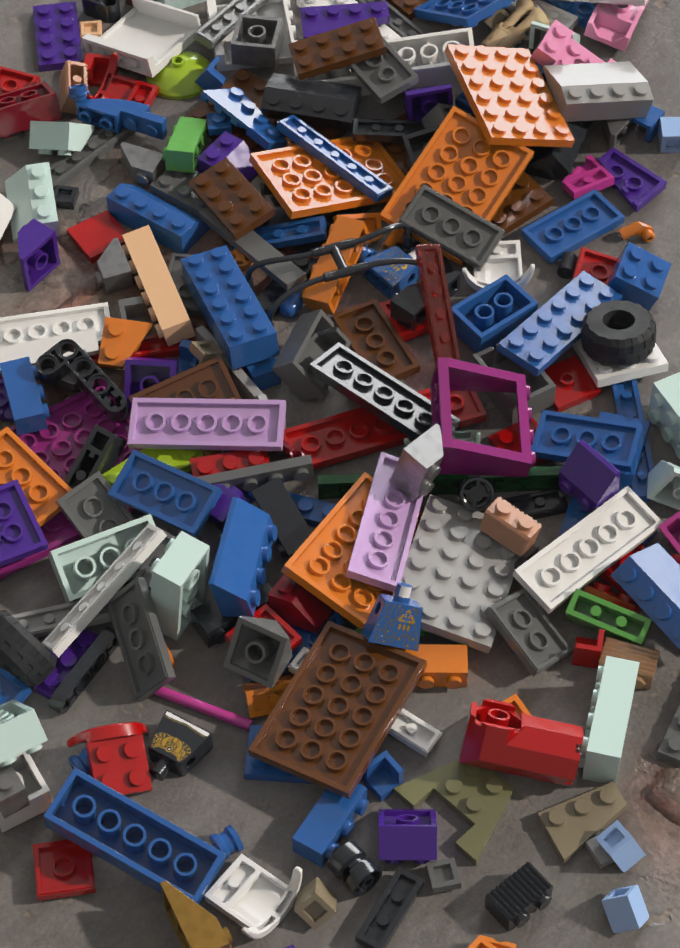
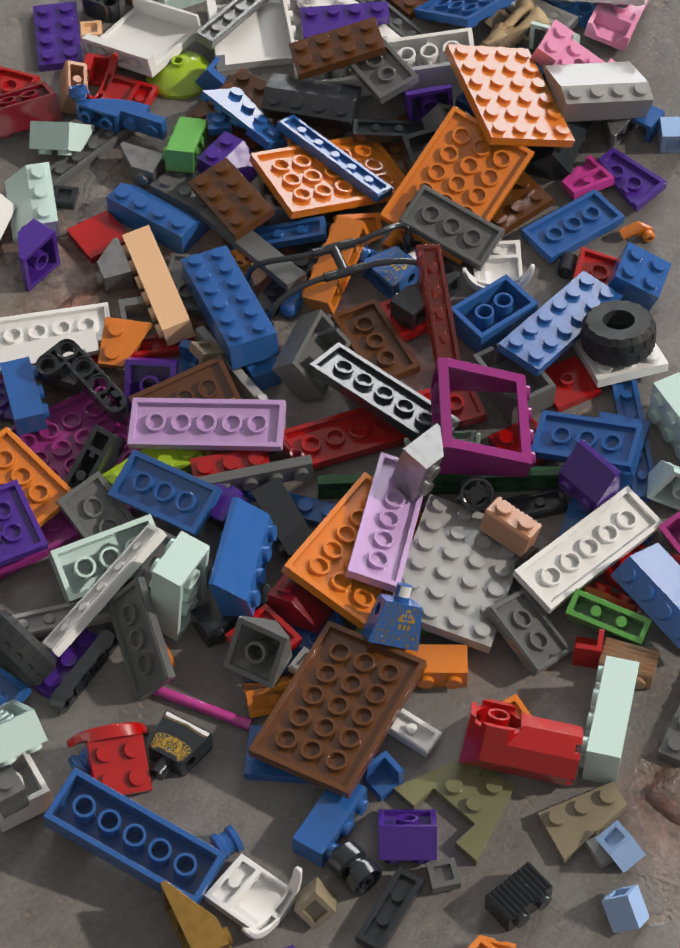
red plate [32,839,96,901] -> none
flat silver brick [231,14,284,69] -> none

